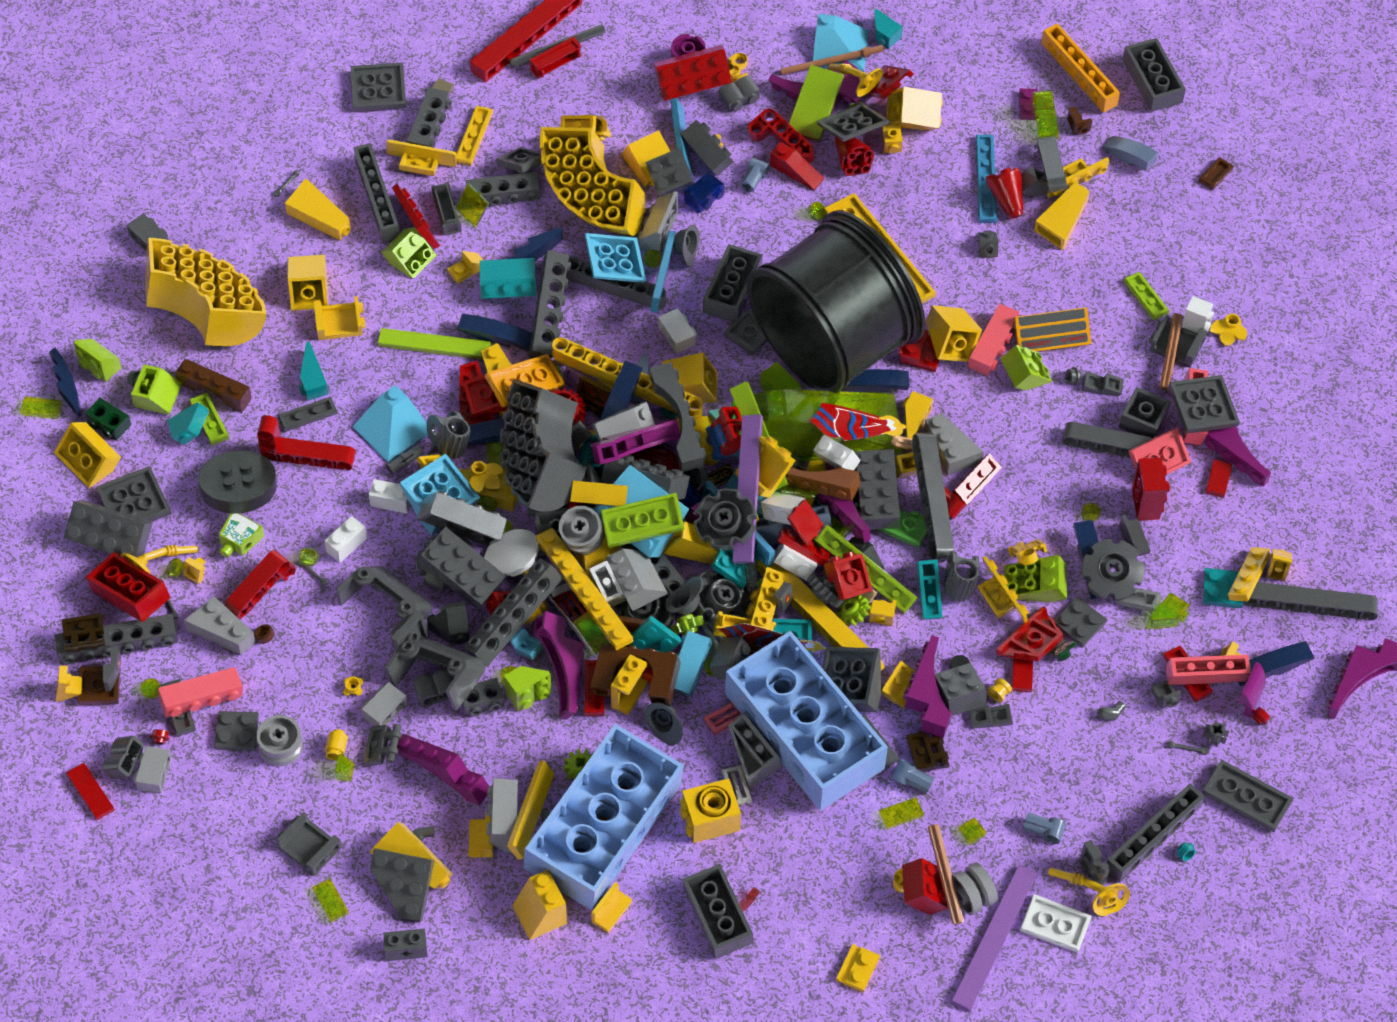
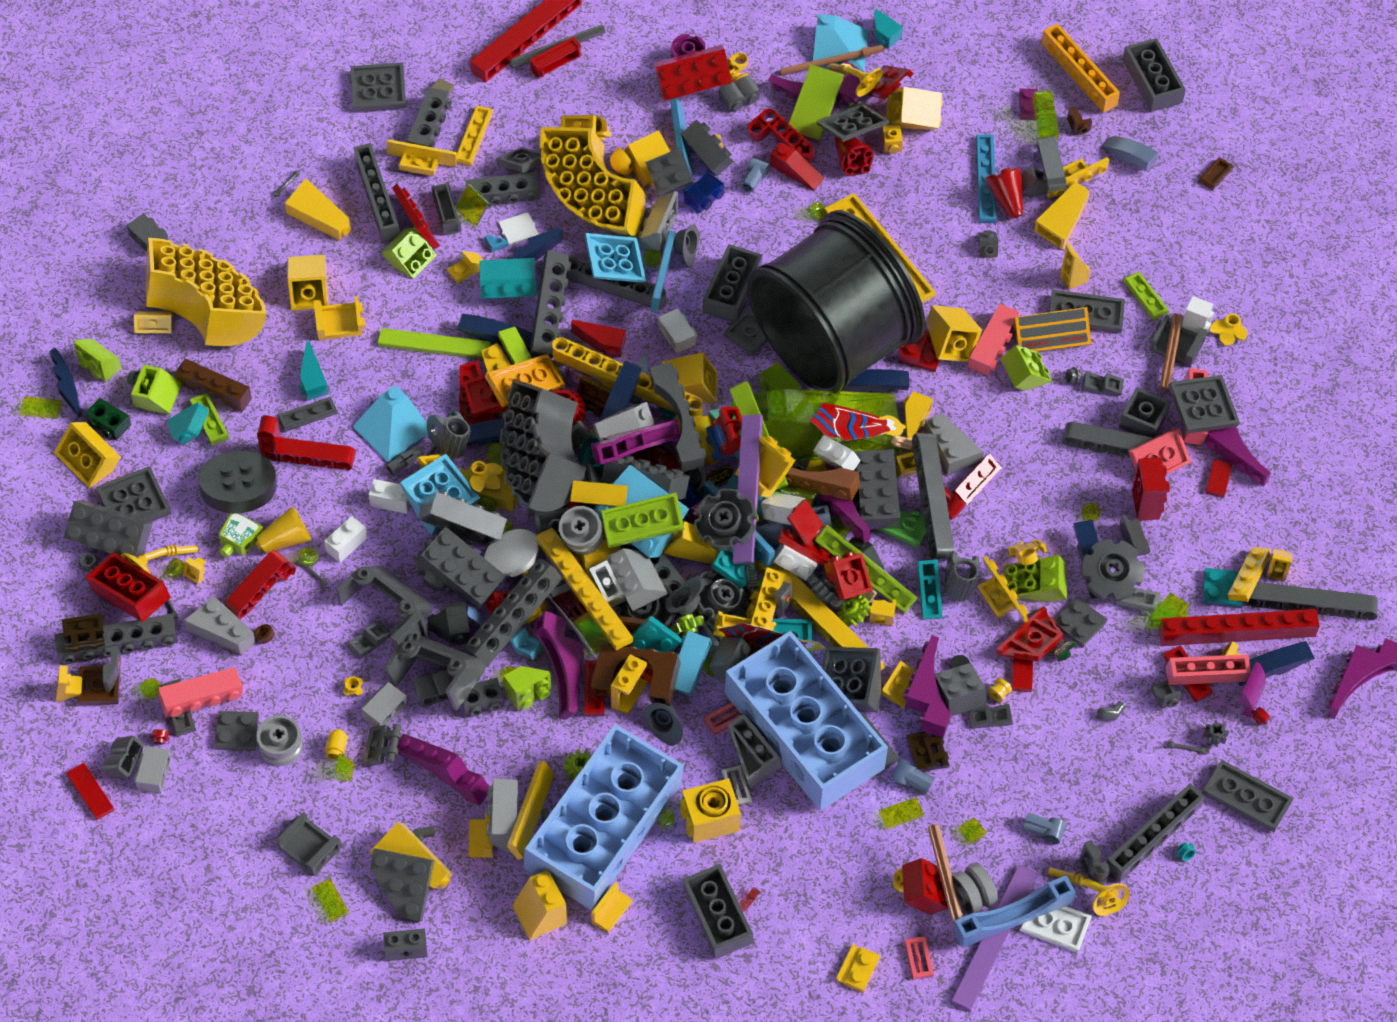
none -> dark grey plate [79,553,98,572]
none -> yellow panel [134,311,174,333]
none -> yellow cone [255,506,311,553]
none -> dark grey slope [347,620,391,659]
none -> medium blue sticker [467,605,488,625]
none -> dark azure tile [484,235,508,252]
none -> lime tile [498,327,532,364]
none -> white piece [499,212,539,246]
none -> red slope [571,320,626,358]
none -> yellow hair [610,147,634,176]
none -> clear neon green tile [658,808,676,829]
none -> coral tile [905,936,934,980]
none -> medium blue arch [953,875,1076,948]
none -> dark grey plate [1049,289,1125,333]
none -> yellow slope [1060,243,1090,289]
none -> red brick [1158,609,1320,646]

